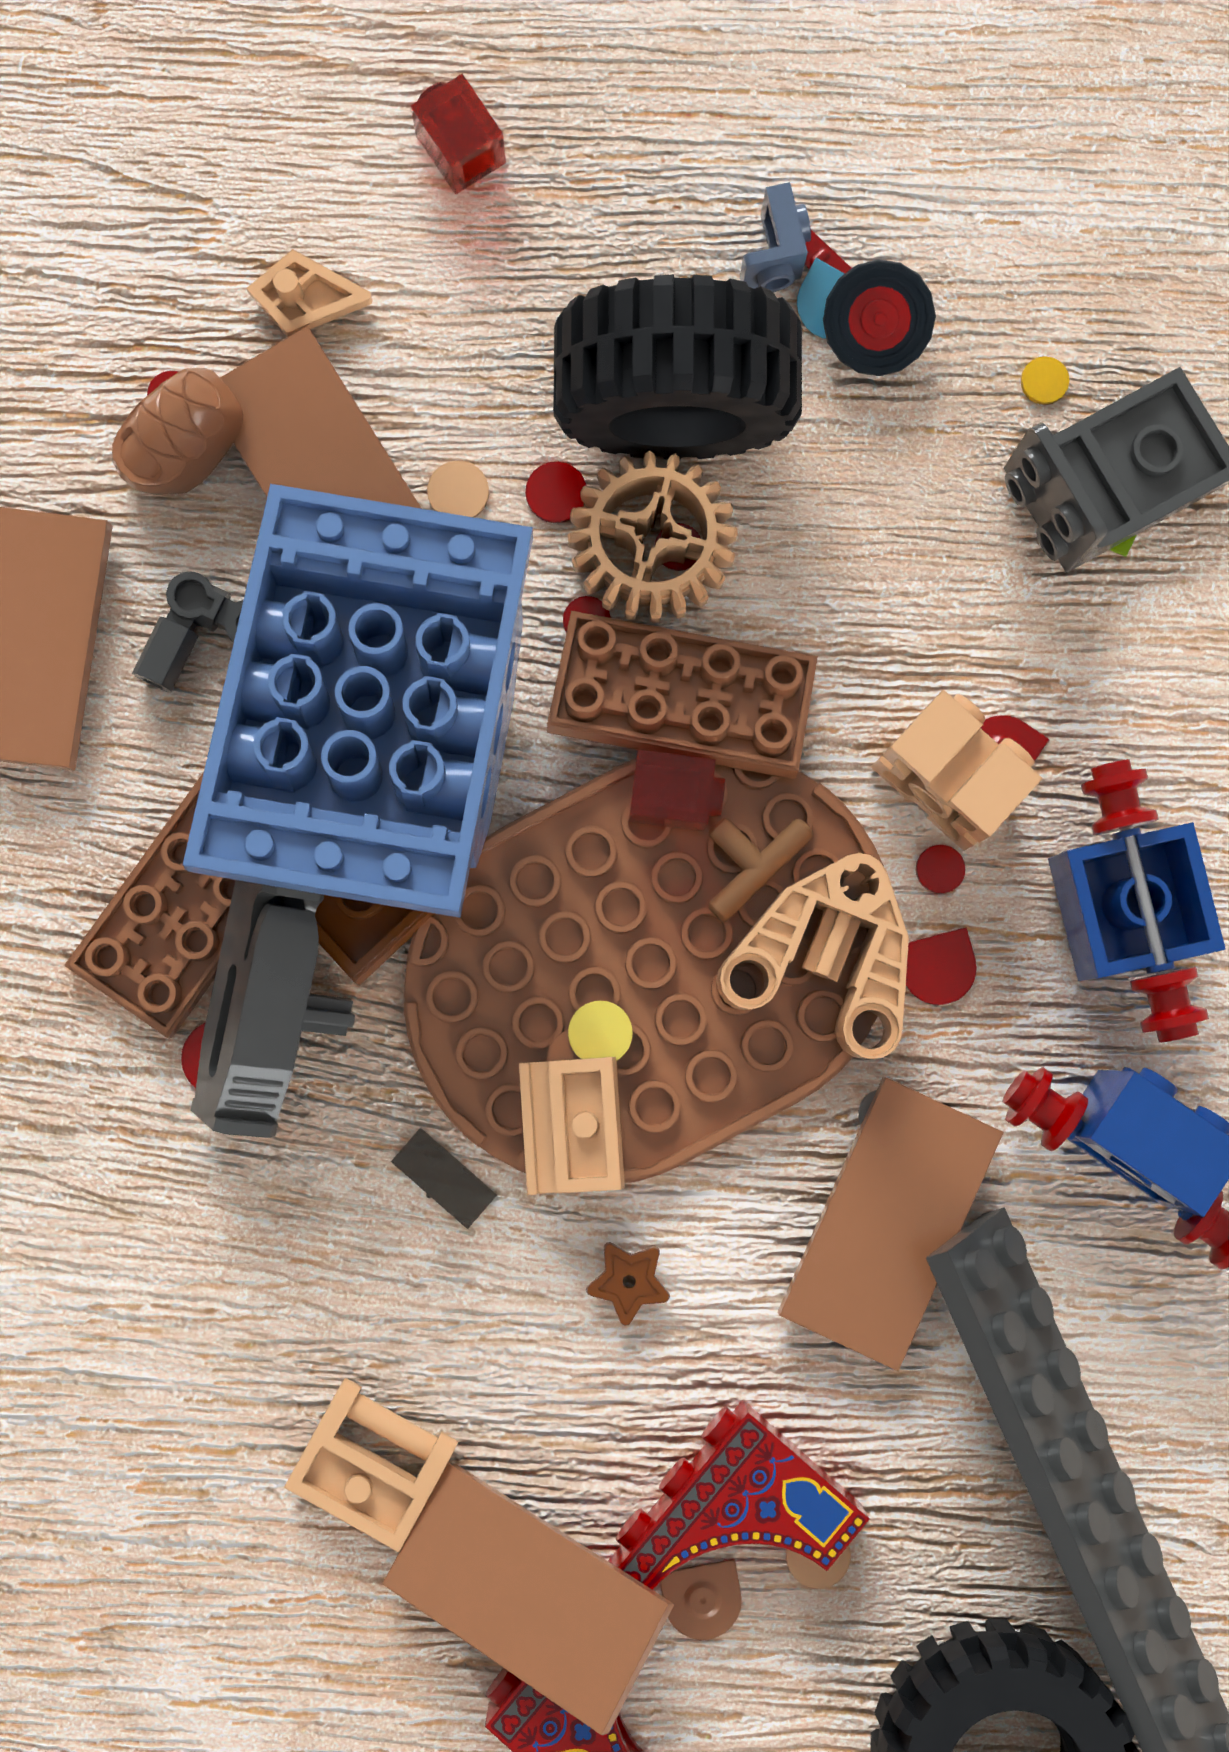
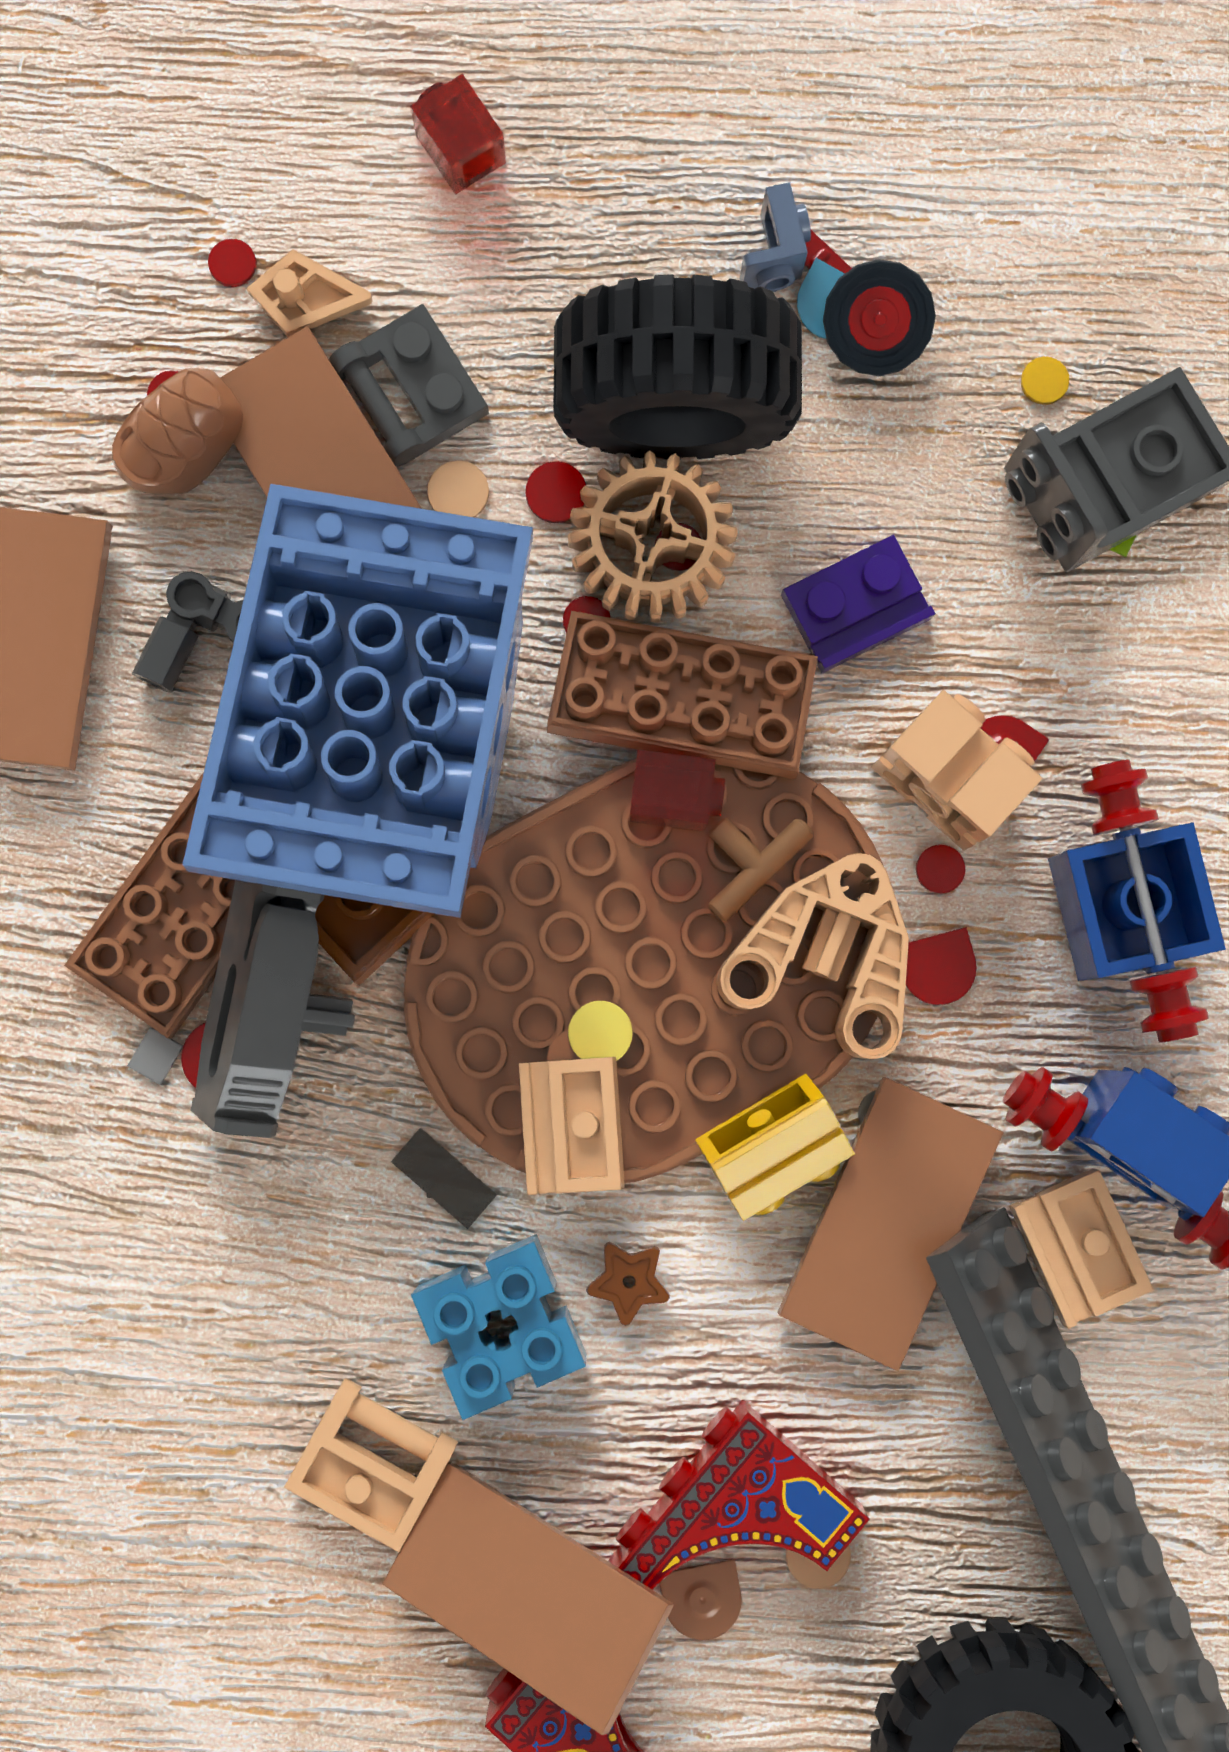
none -> light grey window [127,1027,183,1085]
none -> red piece [208,239,257,287]
none -> dark grey plate [329,304,489,466]
none -> dark azure brick [411,1234,587,1421]
none -> yellow brick [695,1074,855,1221]
none -> dark purple plate [781,534,936,674]
none -> light nougat plate [1009,1168,1154,1329]

